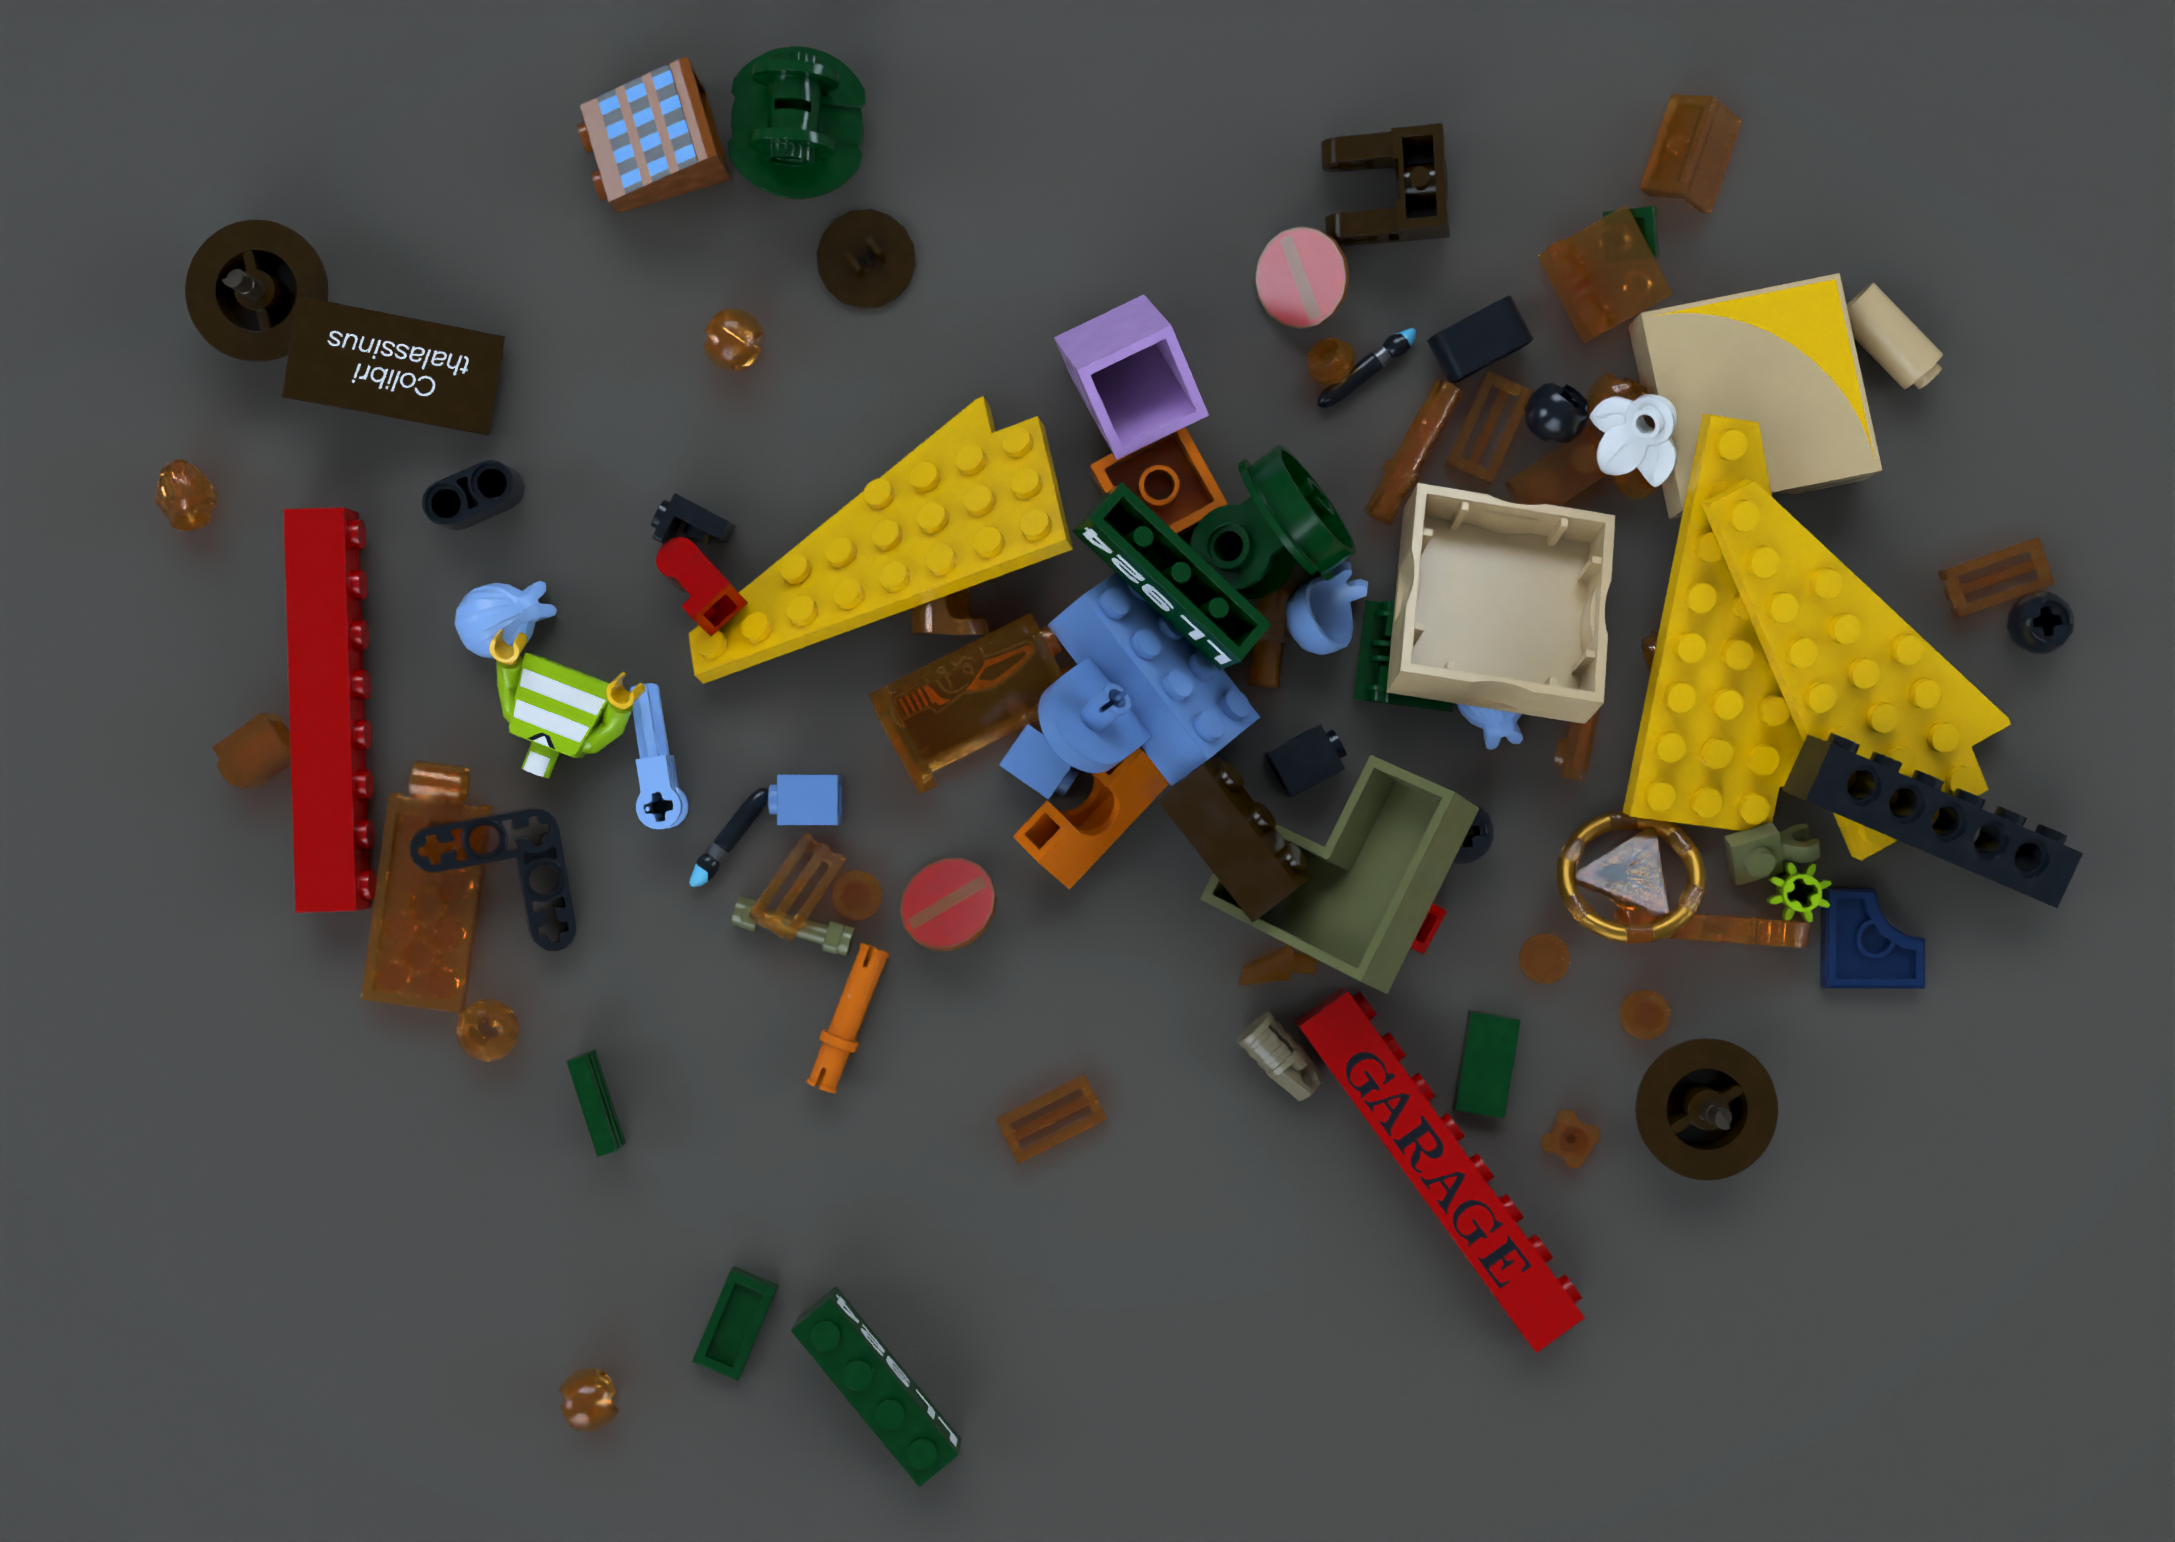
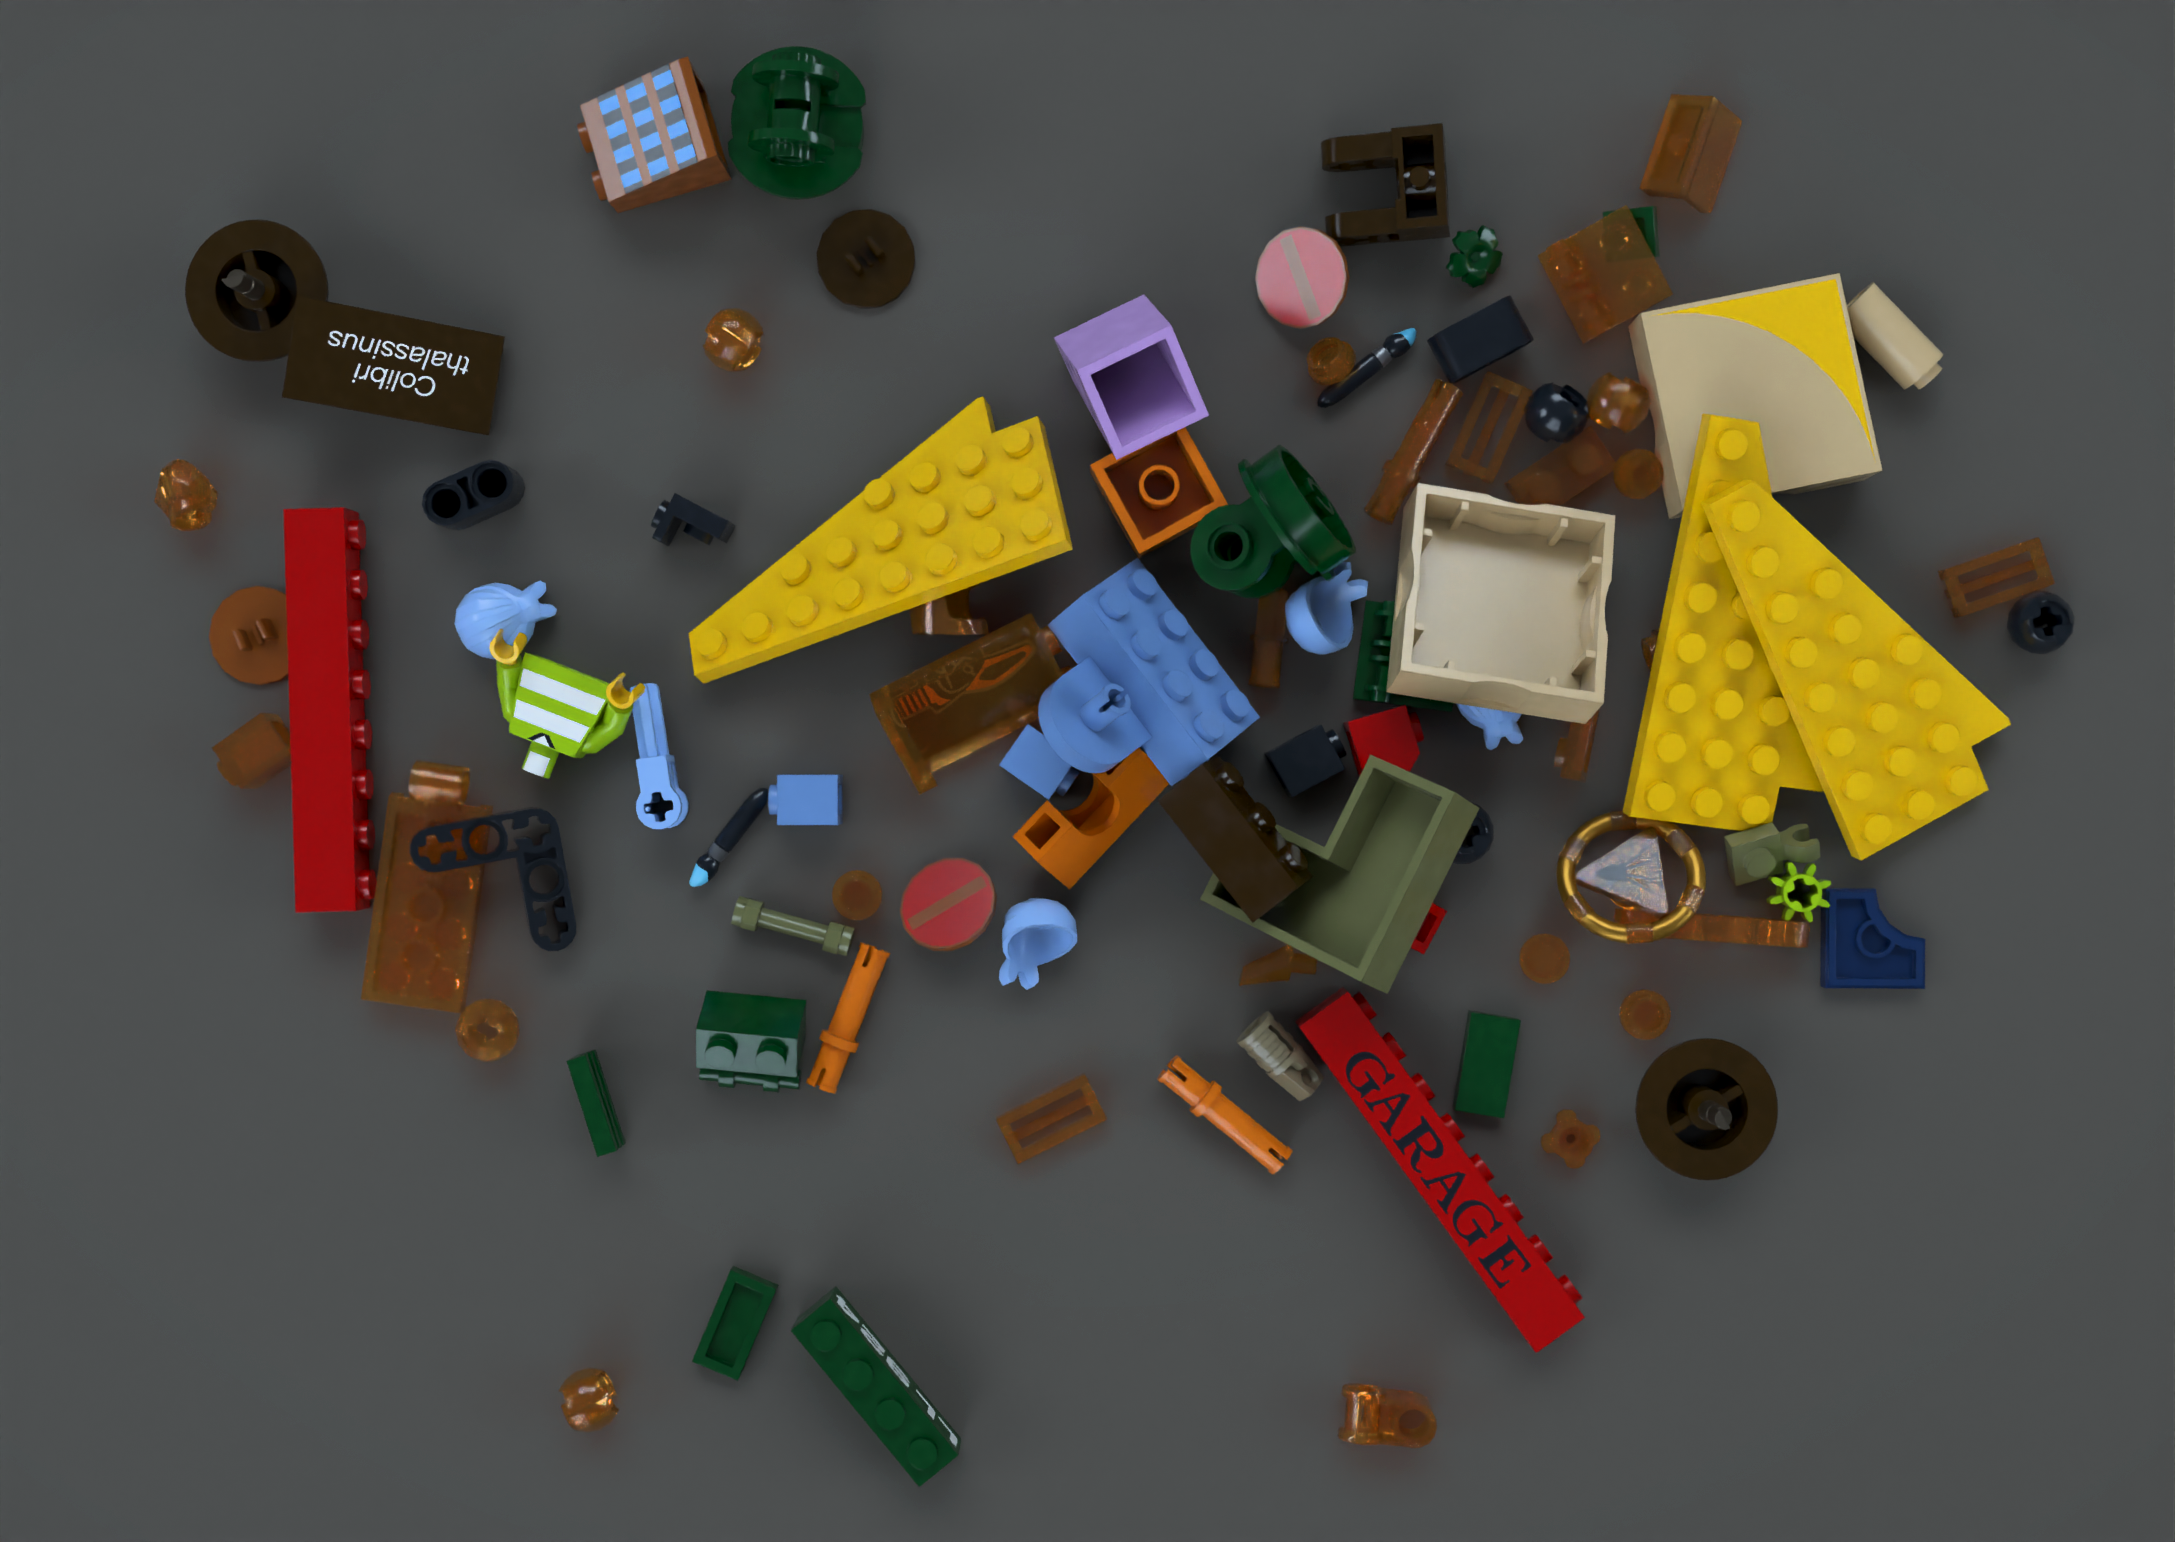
red leg [656,537,748,636] -> none
clear orange tile [749,831,847,944] -> none
dark green brick [1072,482,1272,670] -> none
white plate [1589,394,1678,487] -> none
black brick [1782,733,2083,908] -> none
none -> dark orange piece [209,586,288,685]
none -> dark green brick [696,990,806,1093]
none -> light blue piece [999,898,1077,990]
none -> orange pin [1157,1055,1292,1175]
none -> clear orange piece [1338,1383,1437,1448]
none -> red slope [1343,705,1424,777]
none -> dark green plant [1446,225,1503,288]

